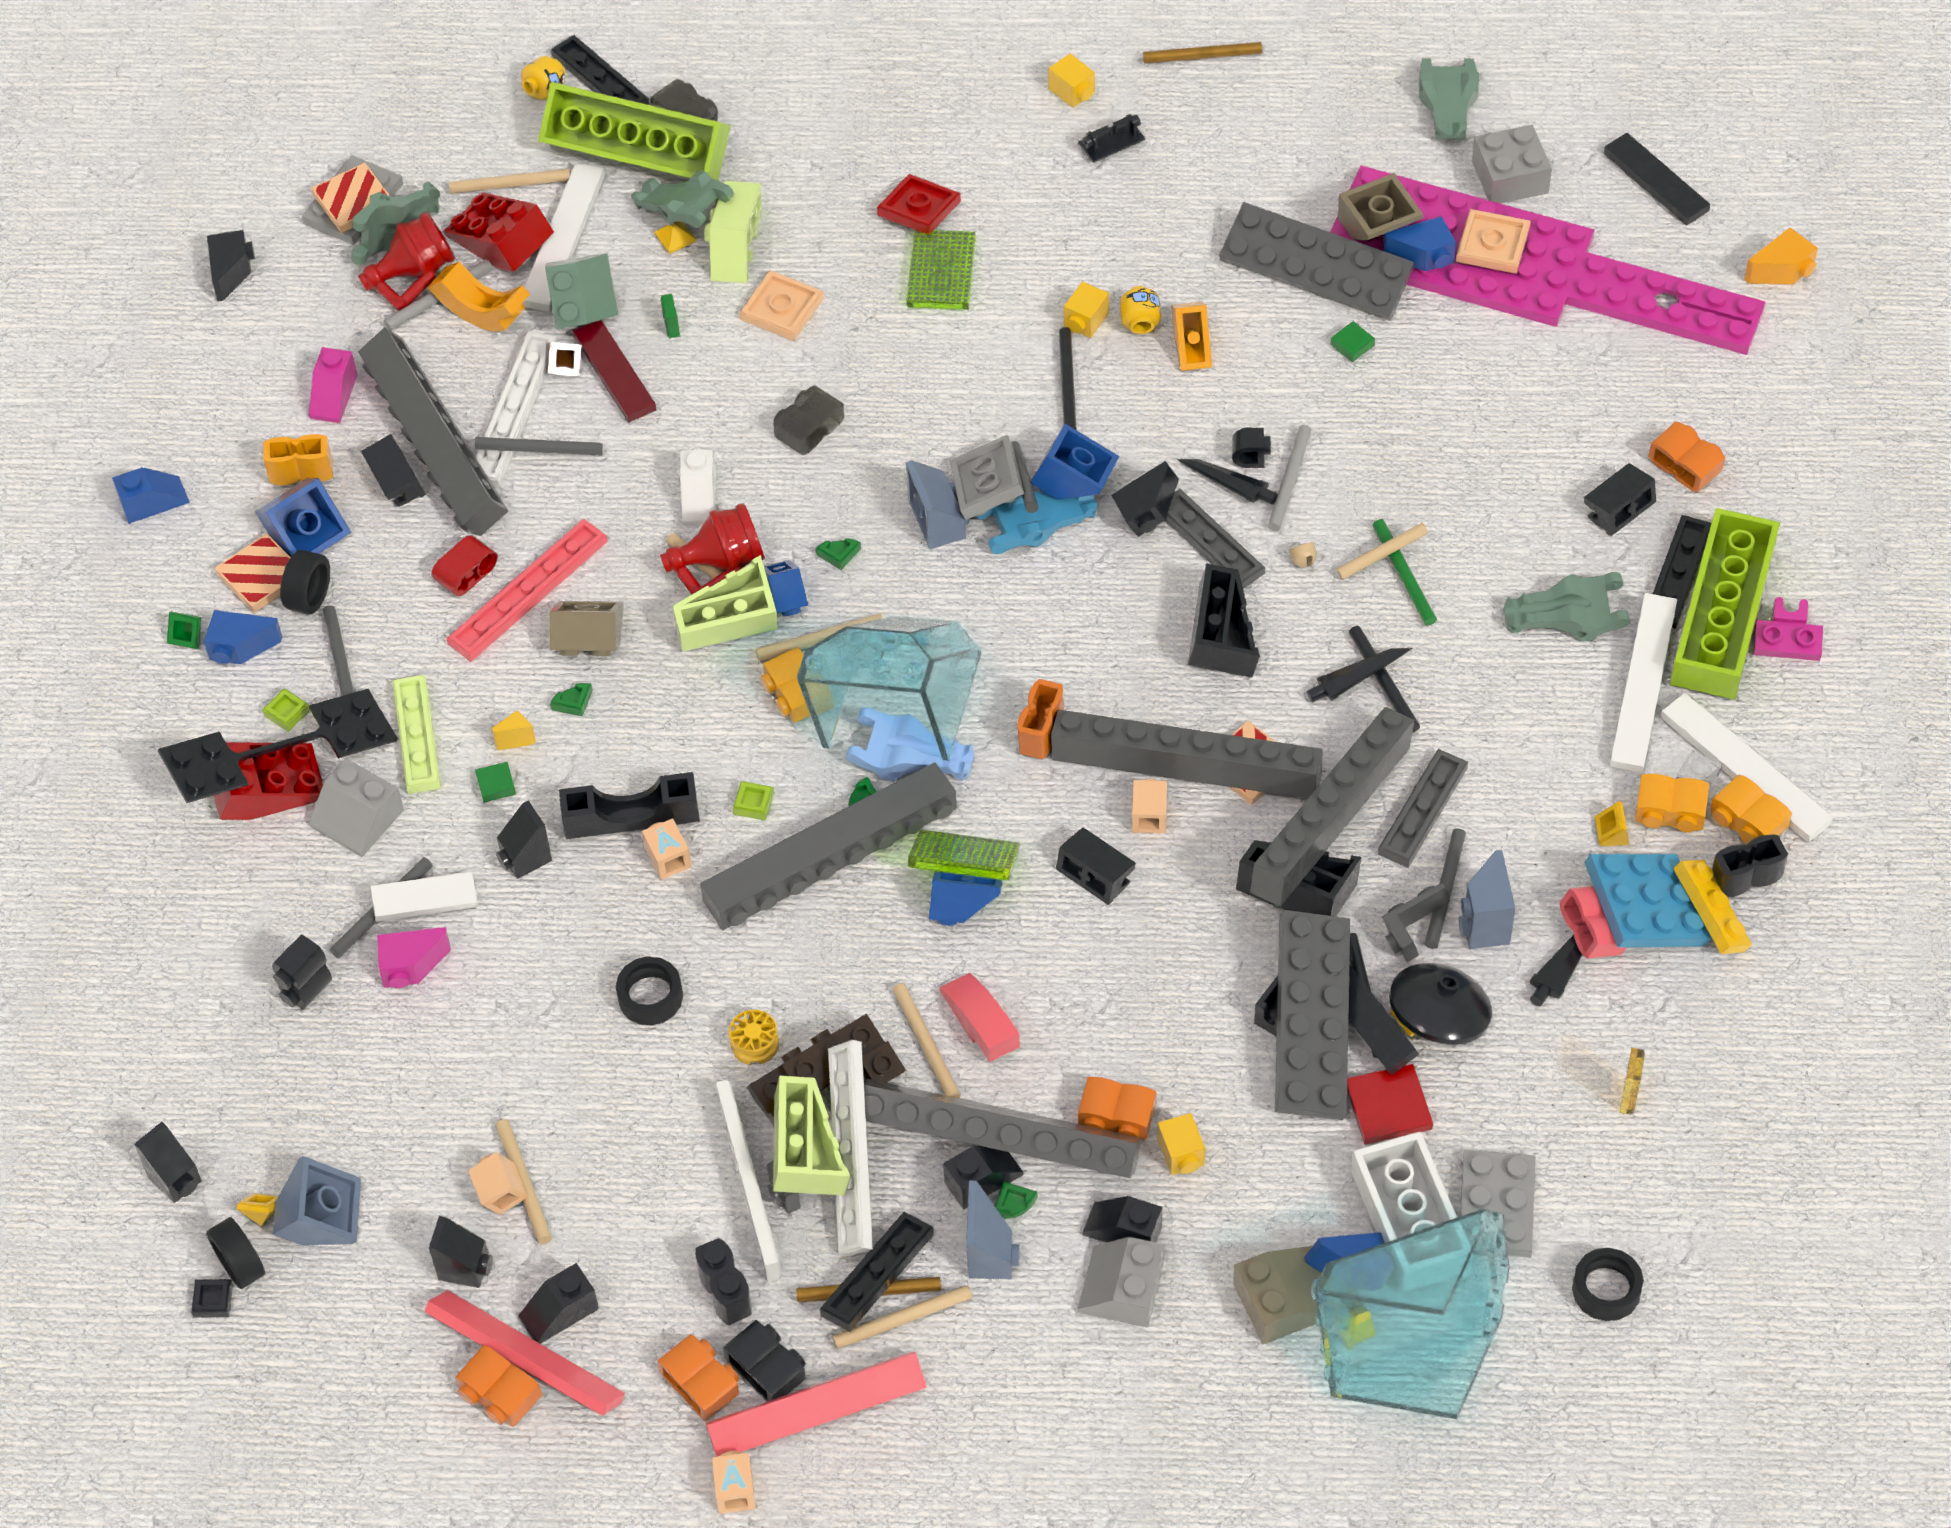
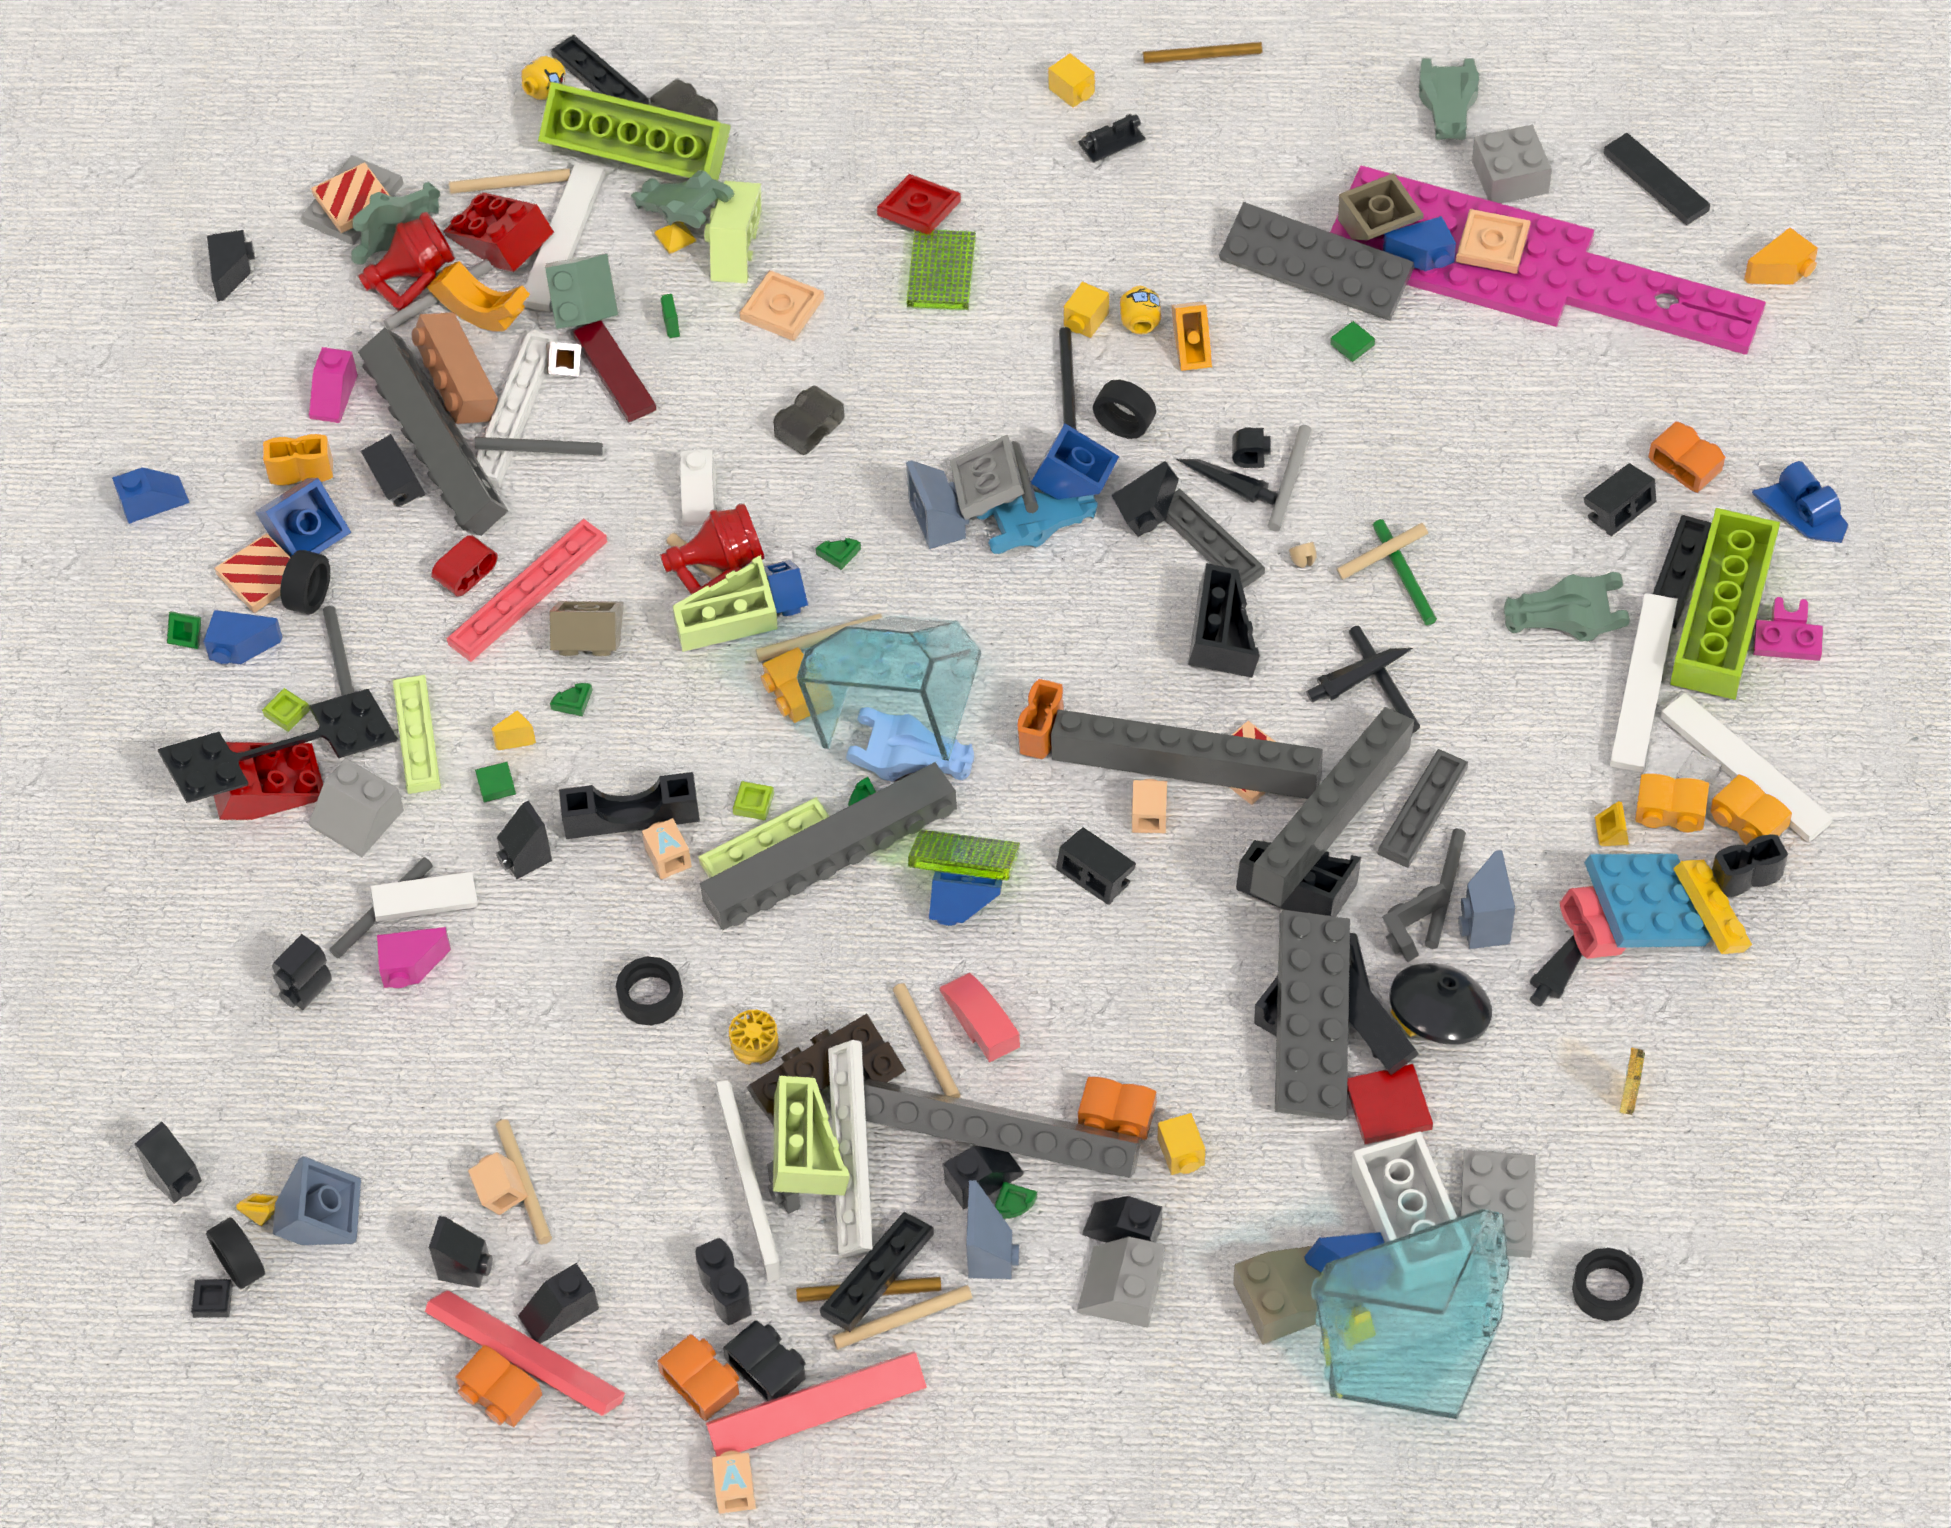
none -> nougat brick [412,312,498,424]
none -> yellowish green tile [698,797,829,878]
none -> black tyre [1092,380,1157,439]
none -> blue panel [1752,461,1848,543]

